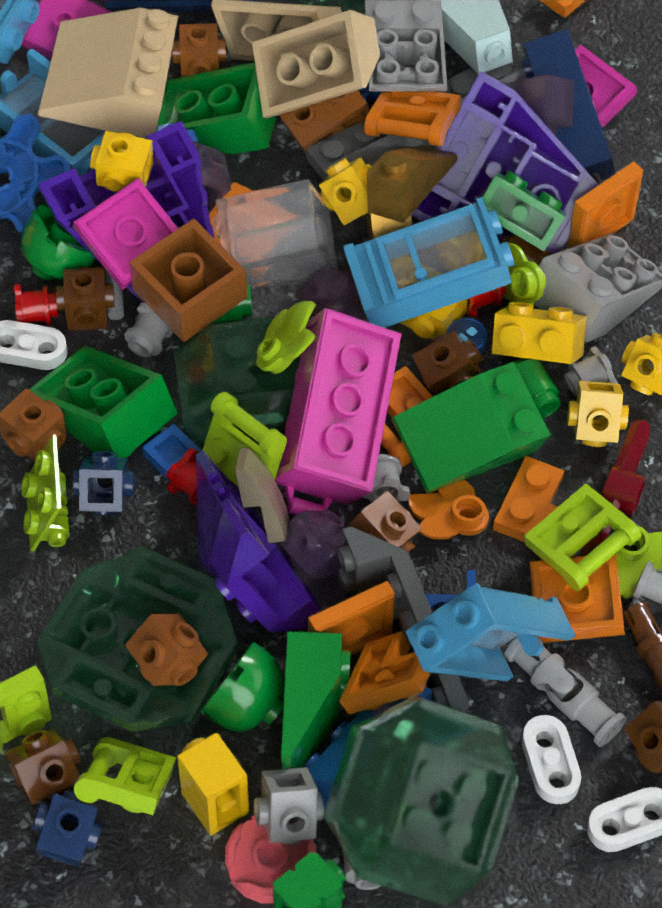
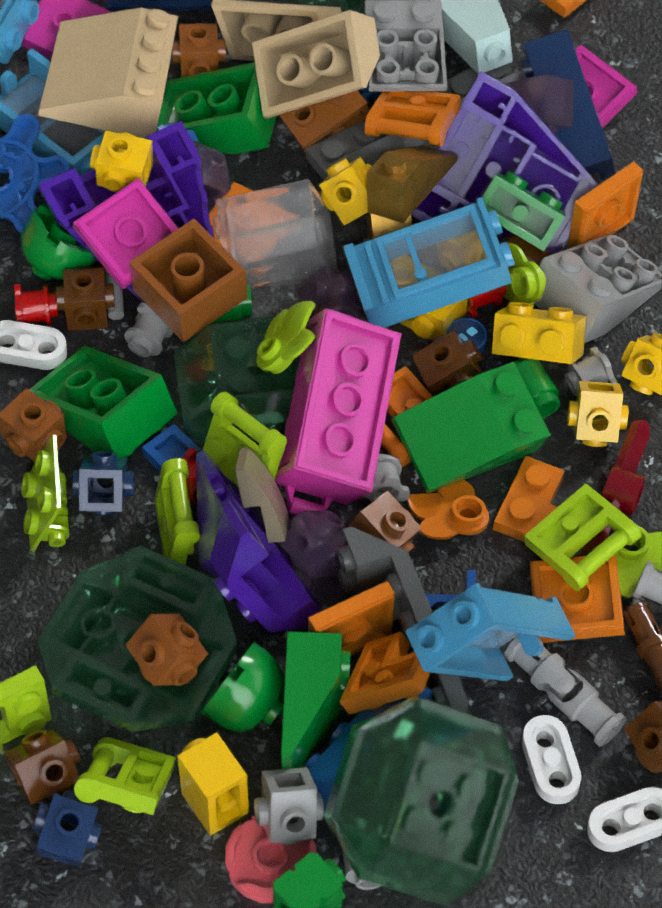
none -> lime plate [154,458,201,573]

